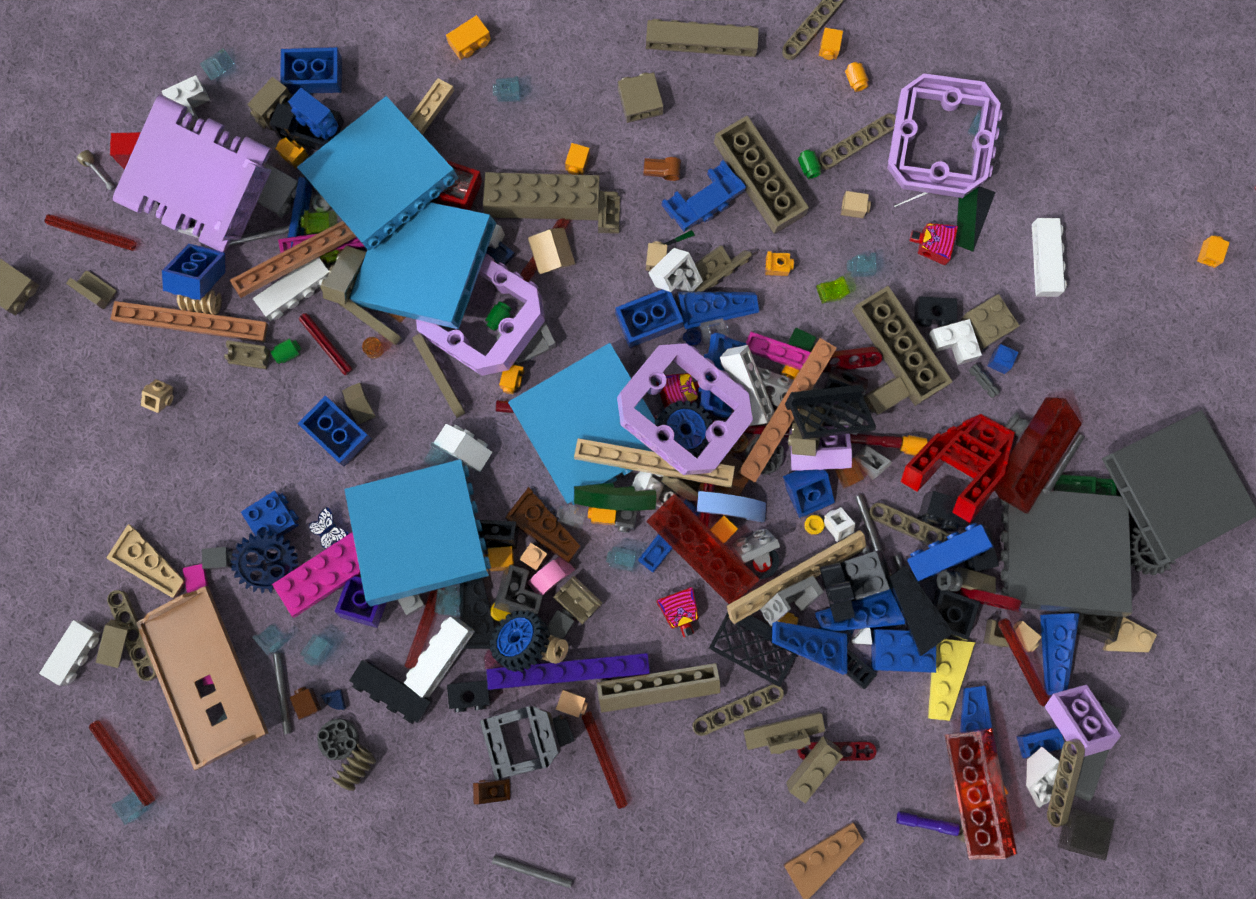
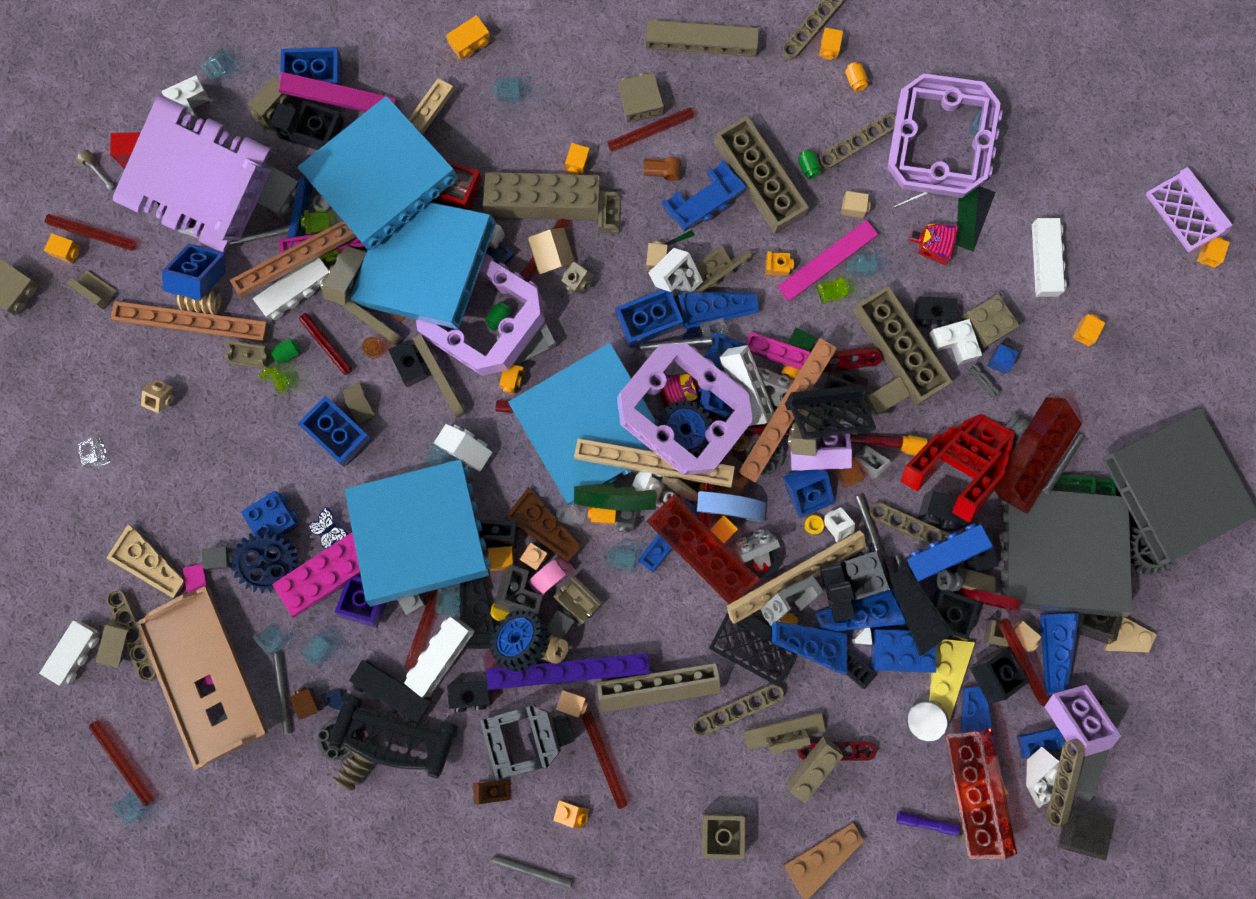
light orange brick [275,138,309,169] -> none
blue brick [288,88,339,140] -> none
torso [656,587,698,637] -> none
none -> light orange brick [44,233,80,264]
none -> clear brick [77,436,111,469]
none -> clear neon green bracket [258,367,289,395]
none -> dark pink tile [278,72,395,112]
none -> black piece [328,694,459,779]
none -> black brick [388,340,428,387]
none -> light orange bracket [553,800,589,829]
none -> dark tan brick [561,261,595,295]
none -> clear red axle [608,107,694,152]
none -> flat silver bar [640,337,714,351]
none -> dark tan brick [701,813,745,859]
none -> dark pink tile [777,220,878,302]
none -> tile [907,700,949,742]
none -> black brick [969,646,1029,704]
none -> light orange brick [1072,314,1105,346]
none -> lavender fence [1145,167,1232,253]

